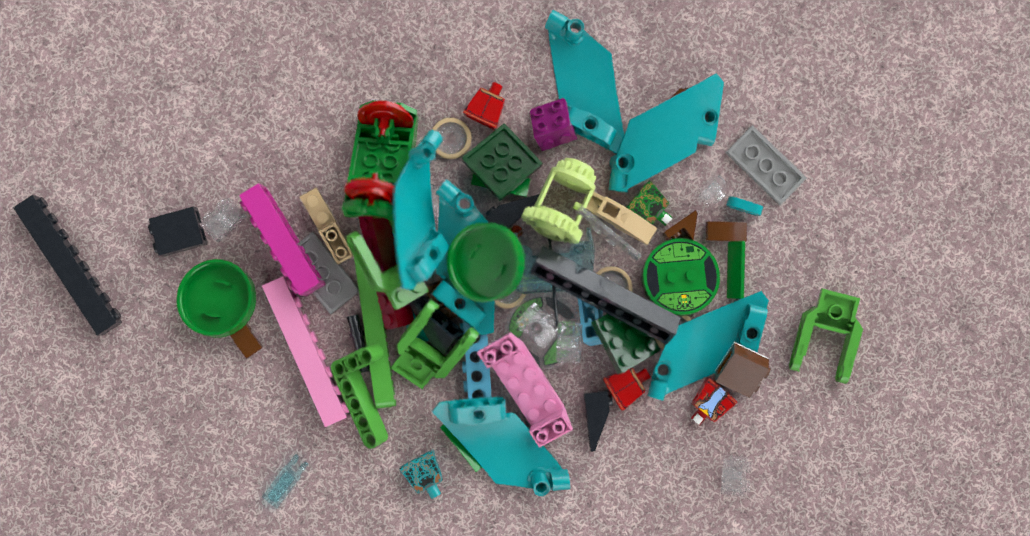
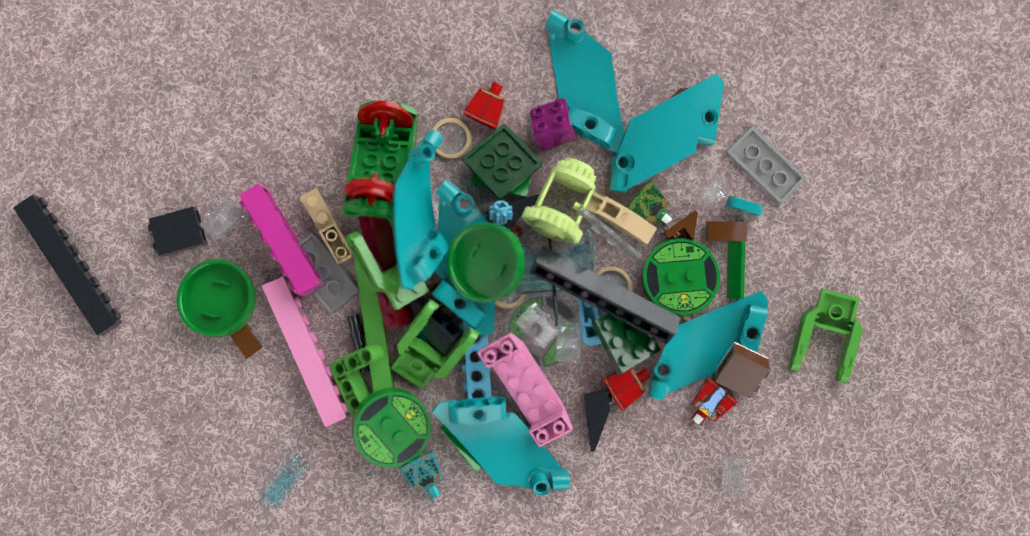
none -> piece [351,388,431,468]
none -> medium azure gear [489,201,513,225]

